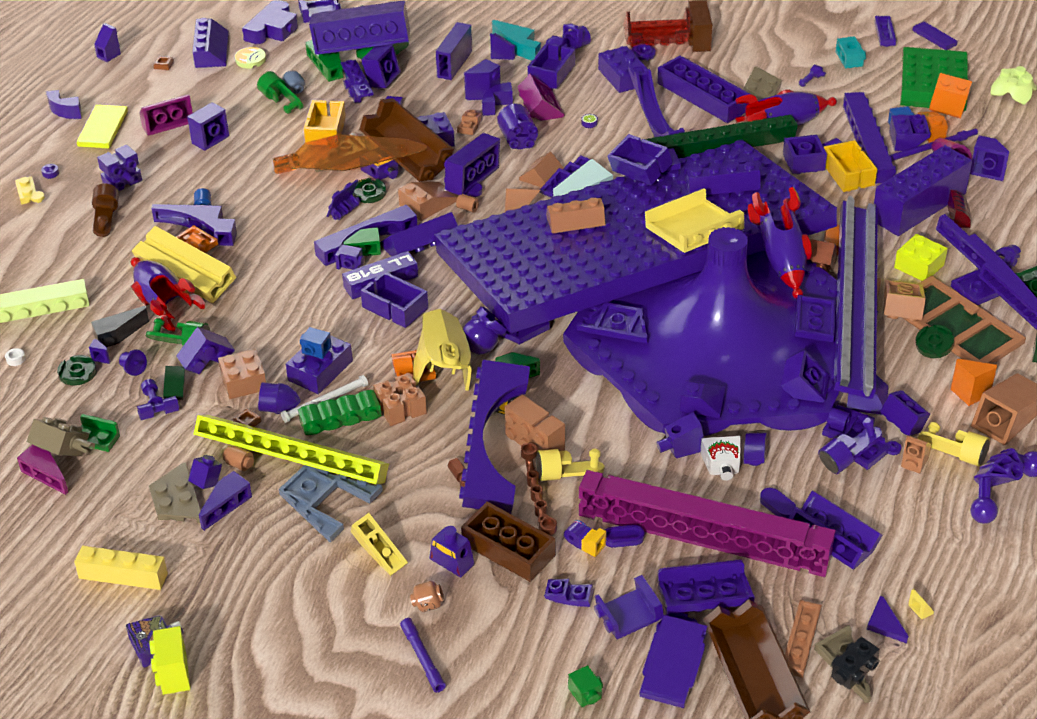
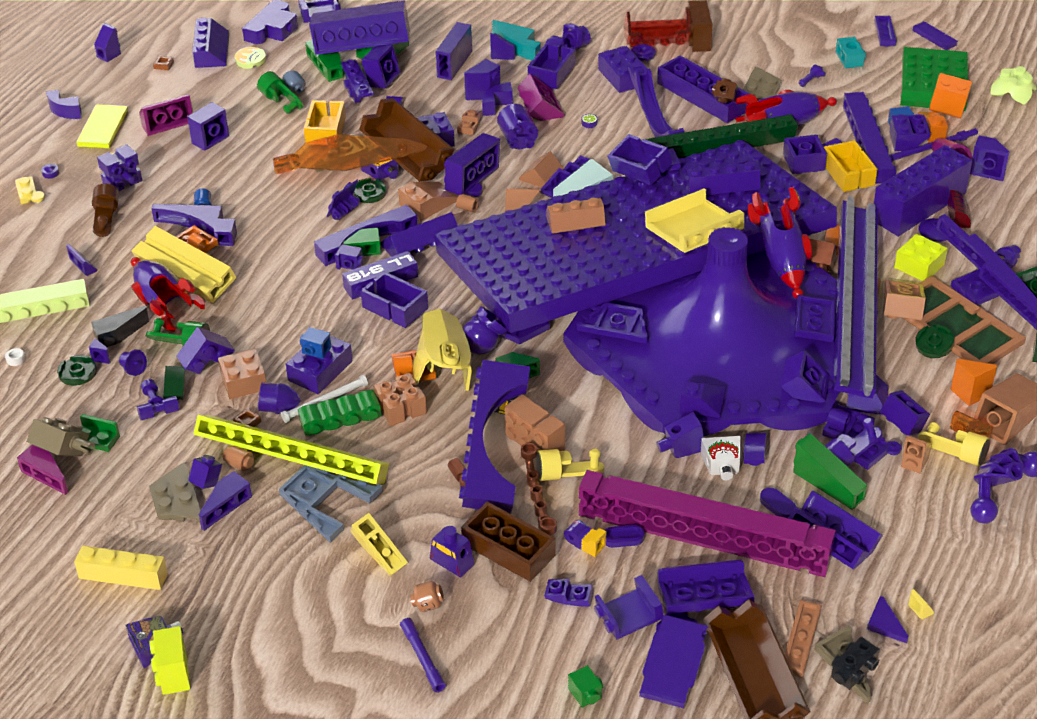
none -> dark purple slope [66,244,98,276]
none -> reddish brown brick [712,78,738,103]
none -> green slope [793,433,867,510]
none -> dark purple dish [918,218,947,242]
none -> clear orange slope [950,410,993,438]

